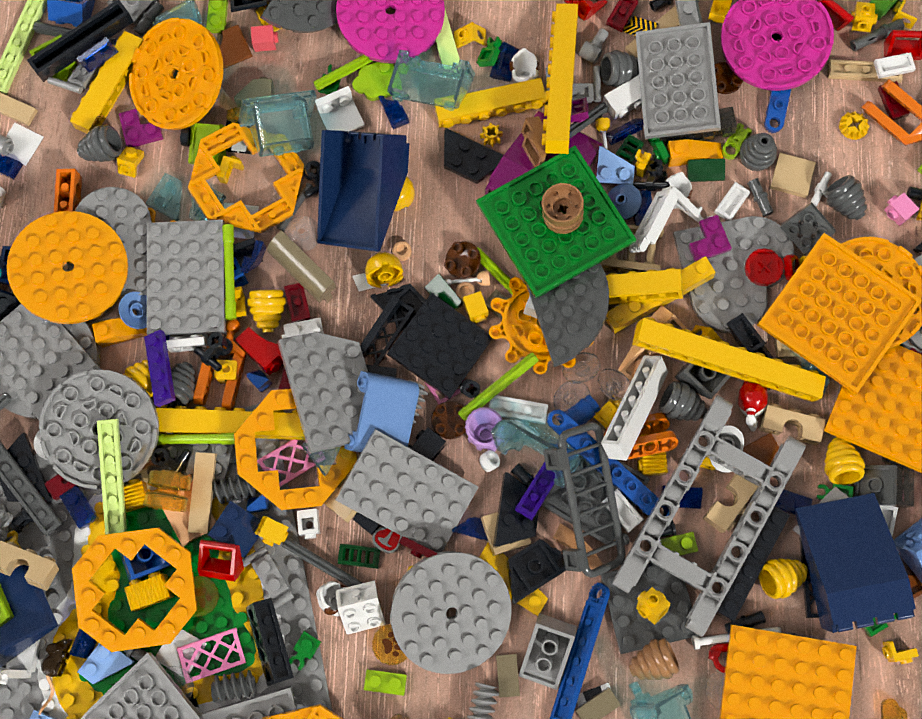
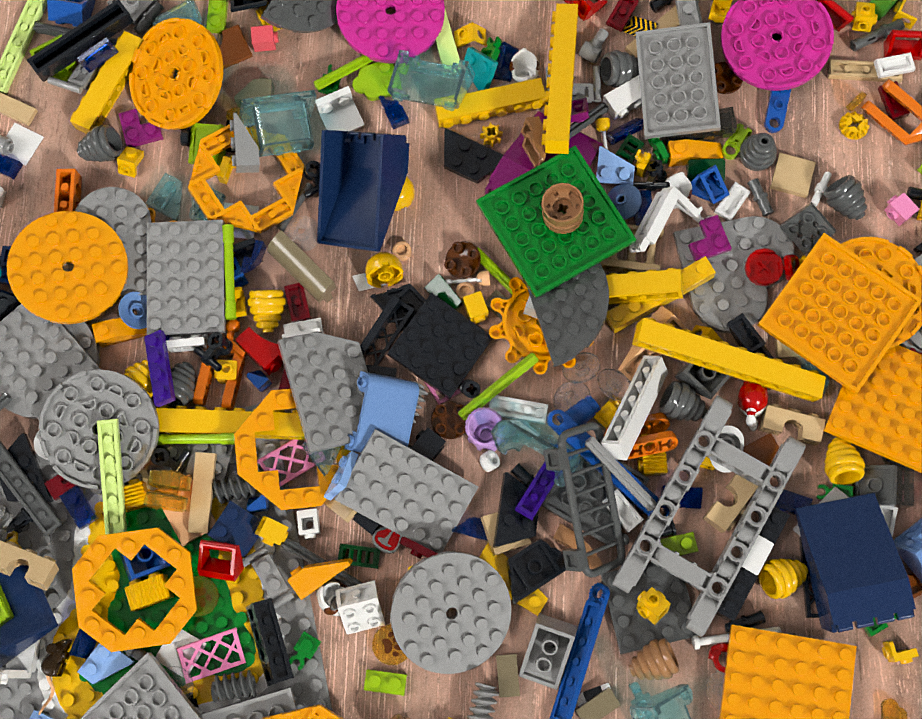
none -> light grey slope [230,113,260,173]
none -> light orange slope [287,558,353,600]
none -> light blue wing [324,451,359,501]
none -> teal wing [462,47,498,91]
none -> light grey axle [585,436,657,511]
none -> blue slope [691,165,730,204]
none -> white sticker [742,535,774,575]
none -> clear yellow tile [846,91,867,111]

